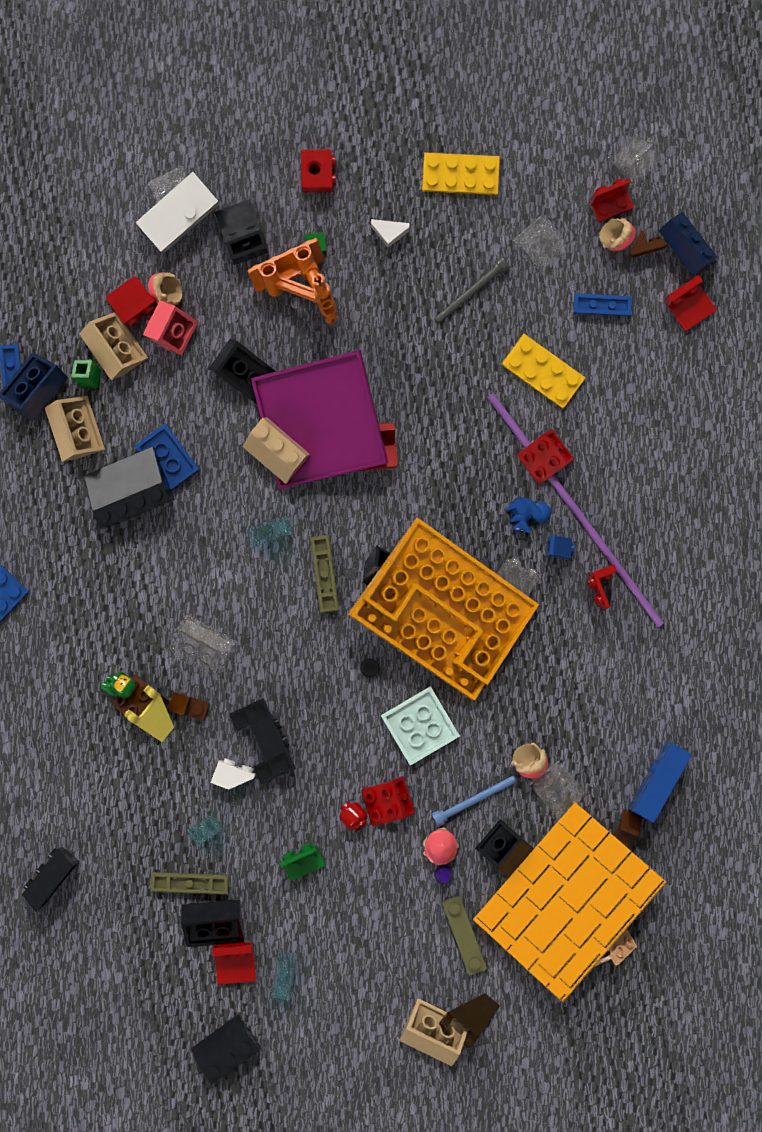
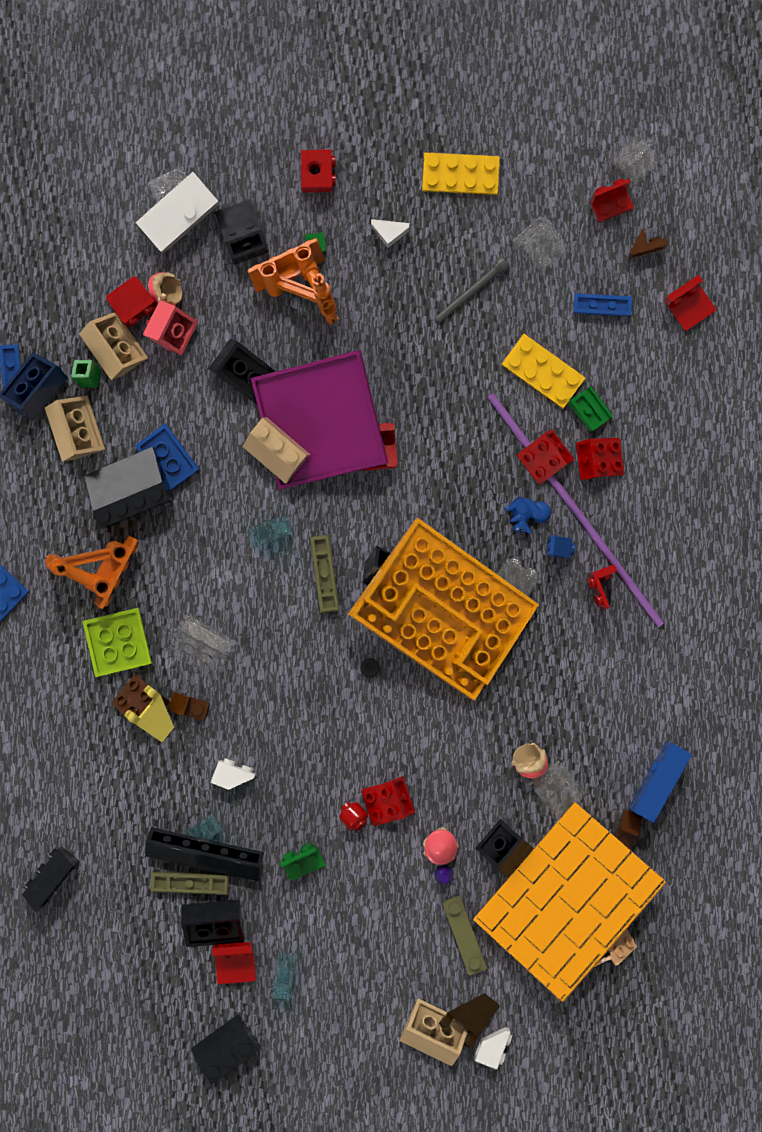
green piece [100,671,136,698] -> none
black bracket [229,698,296,784] -> none
light aqua plate [381,686,460,765] -> none
medium blue piece [432,776,517,827] -> none
tan hair [599,218,636,251] -> none
dark blue slope [659,212,718,276] -> none
none -> orange plate [45,535,138,609]
none -> lime plate [82,608,153,677]
none -> black brick [145,827,264,881]
none -> white slope [474,1027,512,1069]
none -> green plate [568,386,613,433]
none -> red bracket [576,438,624,480]

